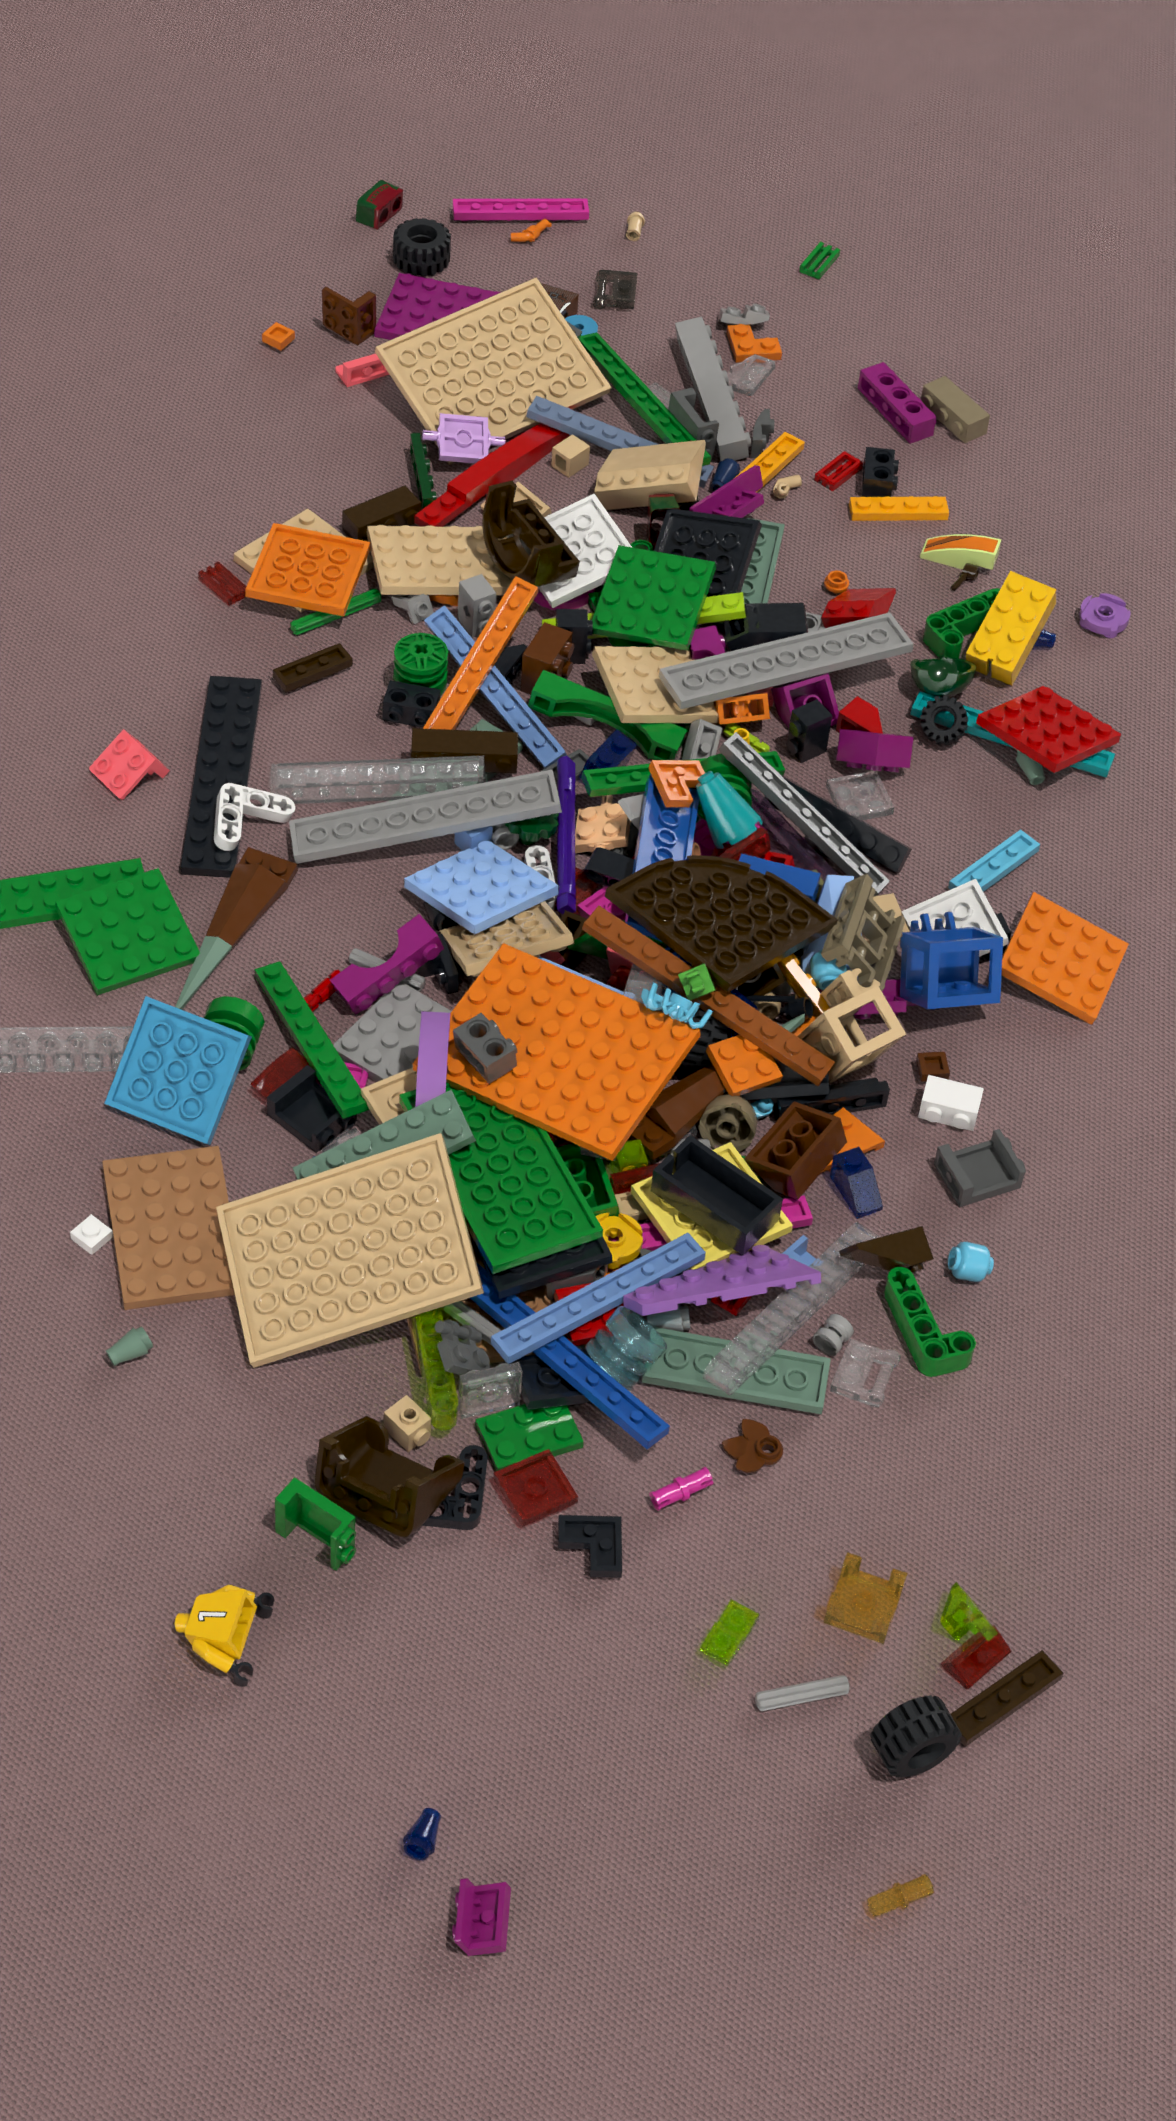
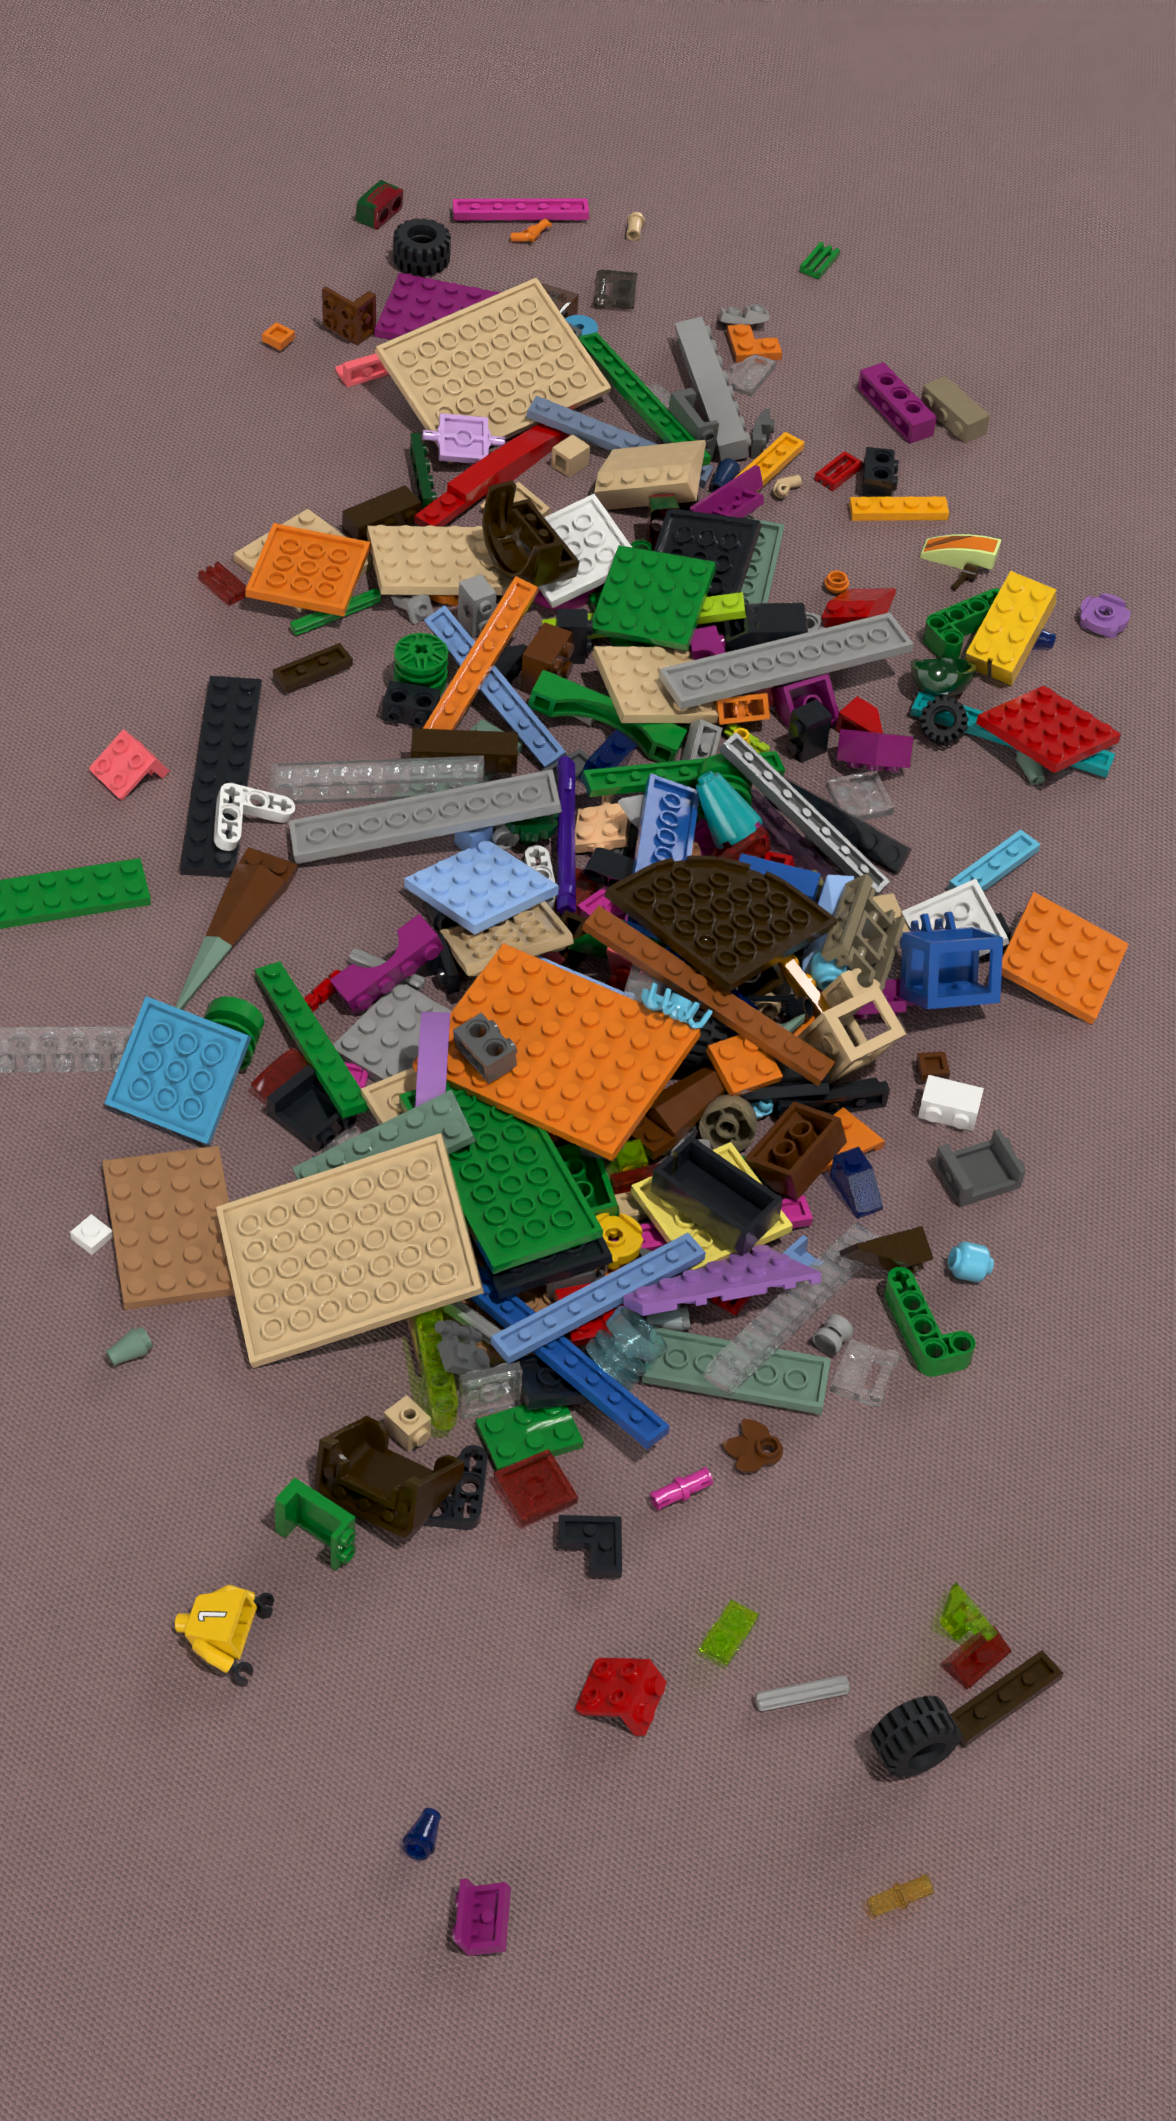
green plate [55,868,200,995] -> none
orange plate [648,760,705,807] -> none
bright green tile [678,964,716,1001] -> none
clear yellow panel [824,1552,908,1644] -> none
none -> red bracket [576,1657,667,1736]

